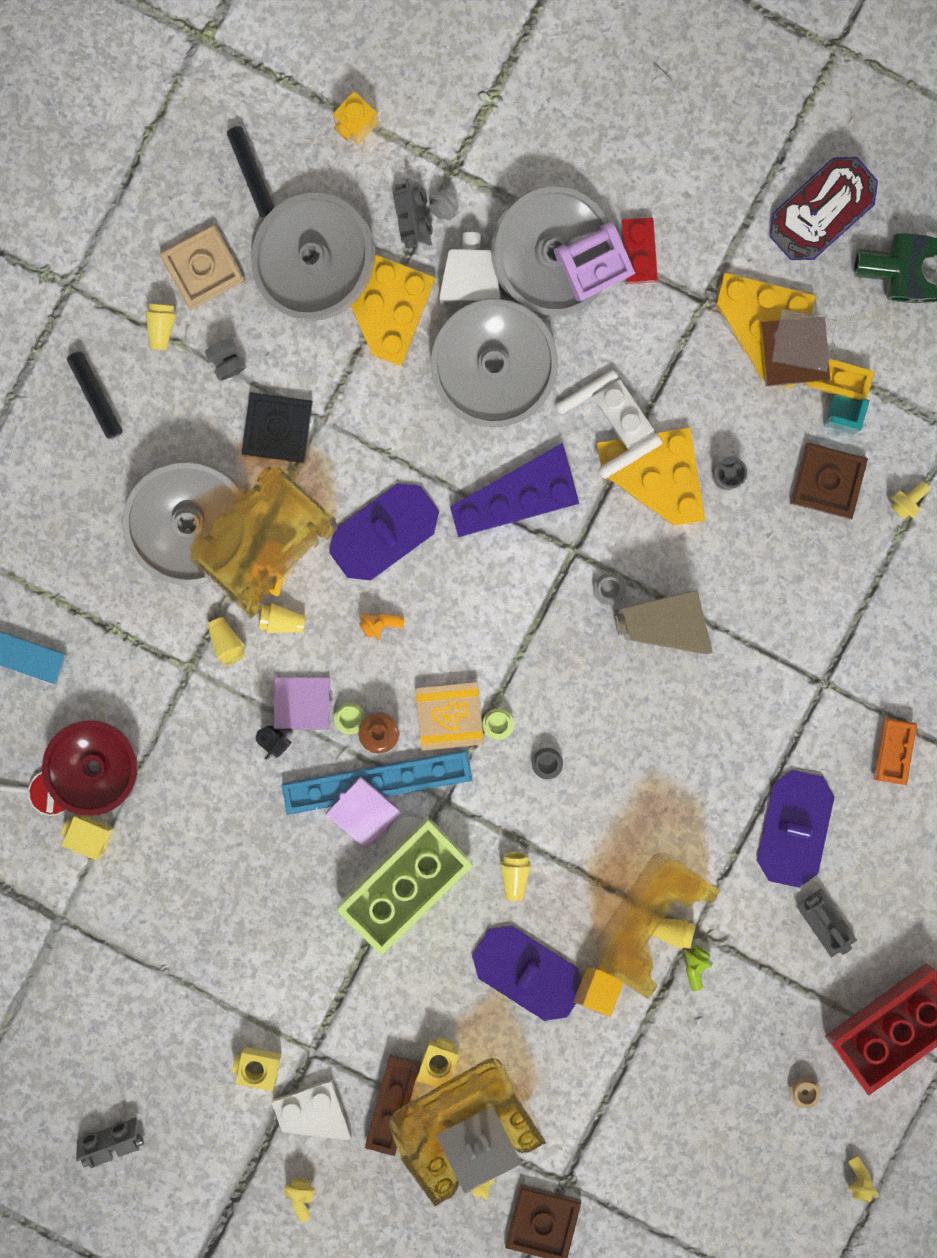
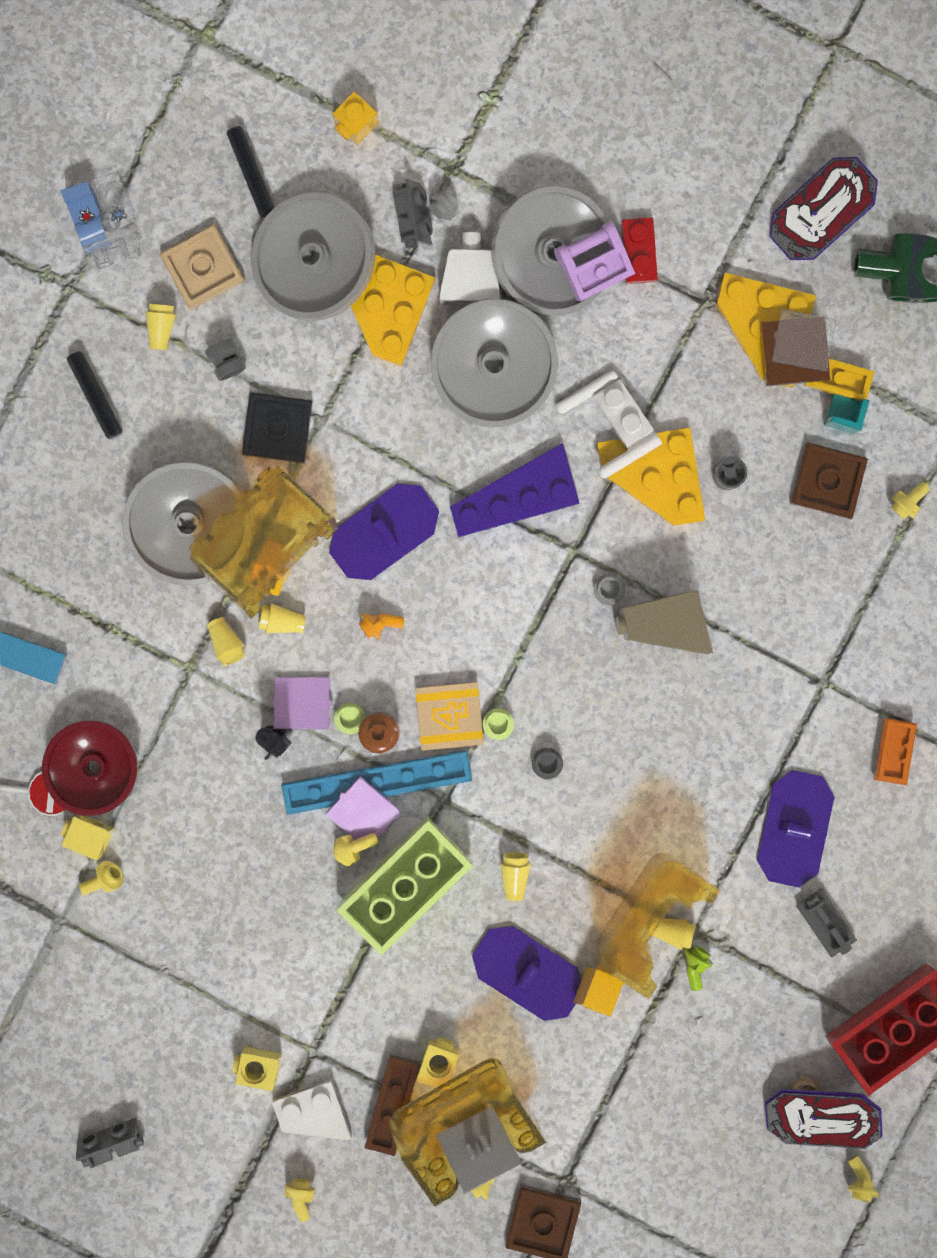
none -> clear hips [60,170,143,269]
none -> light yellow plate [78,861,124,896]
none -> light yellow plate [333,832,379,866]
none -> shield [765,1089,883,1149]

